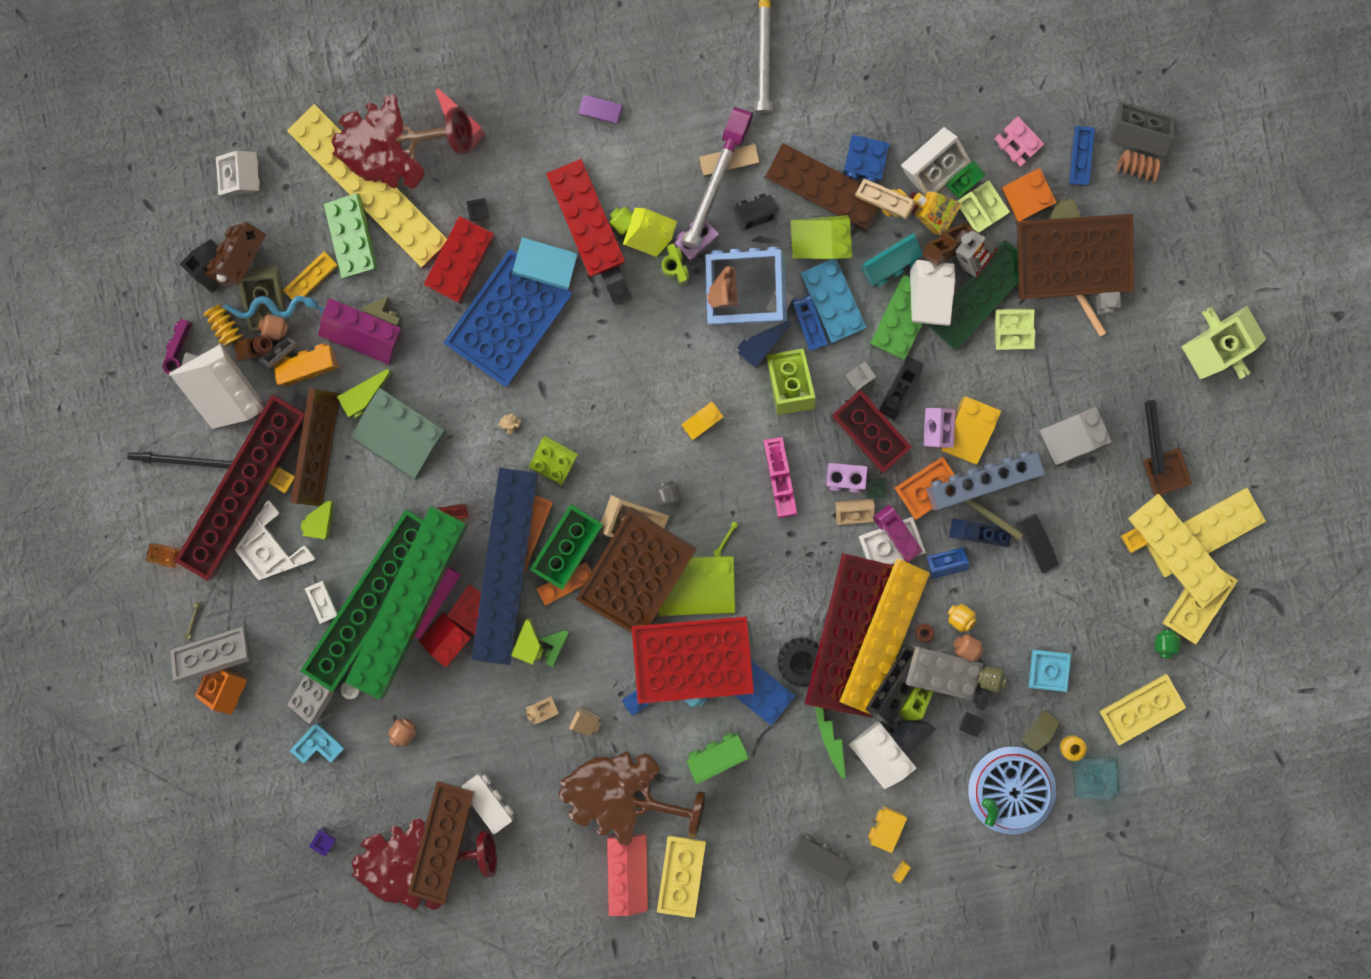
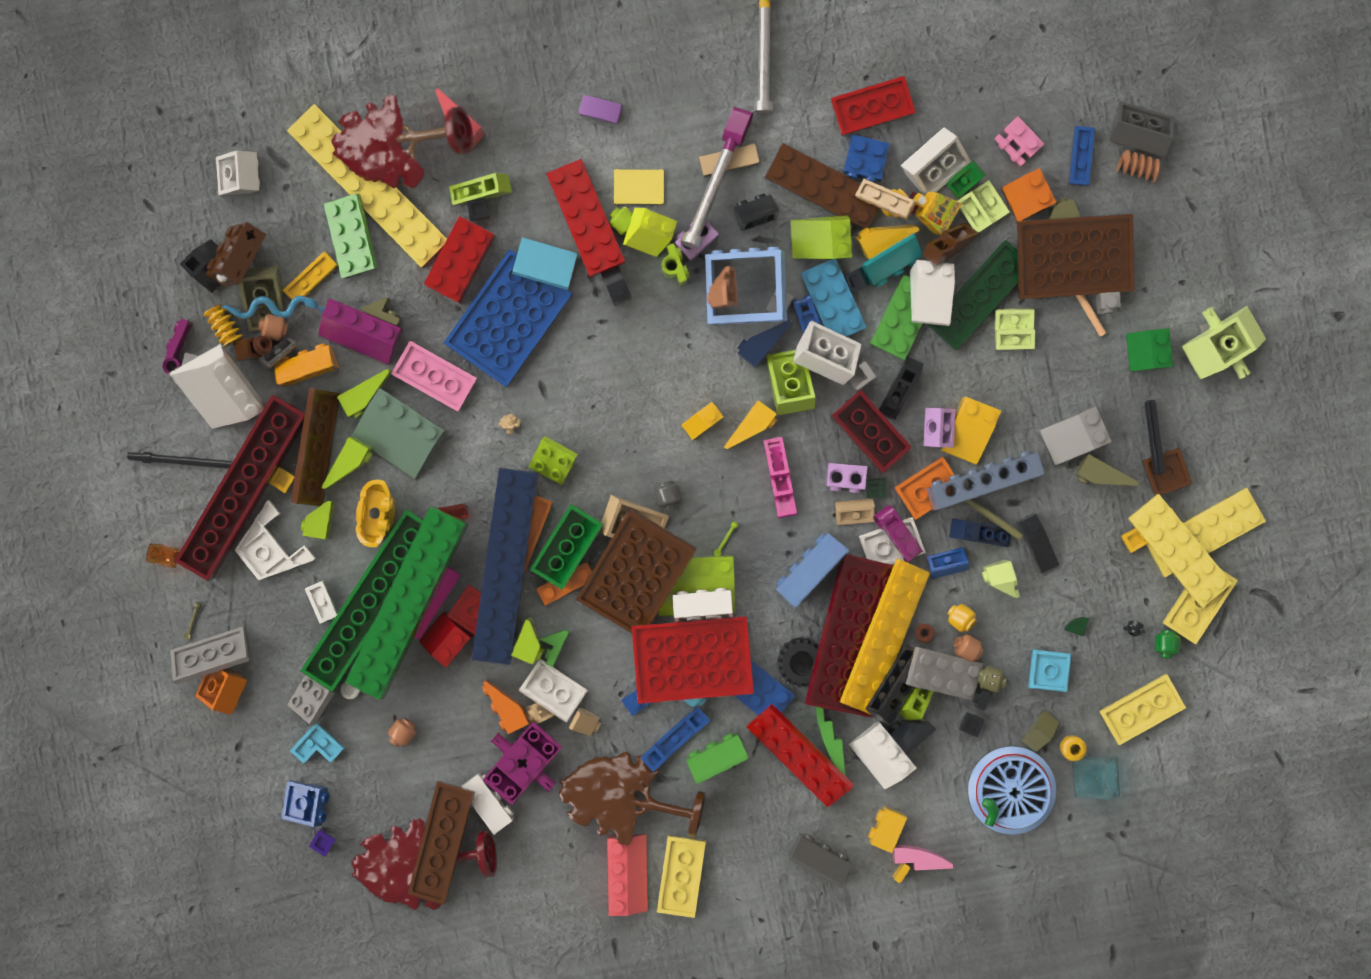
light grey torso [955,231,998,278] -> none
none -> blue plate [281,780,330,827]
none -> lime slope [321,437,373,489]
none -> yellow piece [356,480,397,547]
none -> bright pink plate [391,341,478,412]
none -> lime slope [449,173,512,205]
none -> orange slope [482,679,530,734]
none -> magenta slope [483,721,562,805]
none -> white tile [519,659,588,723]
none -> light yellow piece [614,169,664,205]
none -> blue slope [640,706,710,772]
none -> white slope [673,588,733,622]
none -> yellow slope [724,400,777,449]
none -> red plate [746,704,854,807]
none -> medium blue slope [776,533,848,608]
none -> white slope [793,321,861,385]
none -> red plate [830,76,916,136]
none -> black plate [844,268,870,294]
none -> yellow slope [855,224,919,260]
none -> bright pink slope [893,845,953,870]
none -> yellowish green slope [982,560,1020,598]
none -> dark green tile [1064,617,1089,636]
none -> olive slope [1074,454,1139,486]
none -> black plate [1123,621,1145,637]
none -> green slope [1126,328,1173,372]

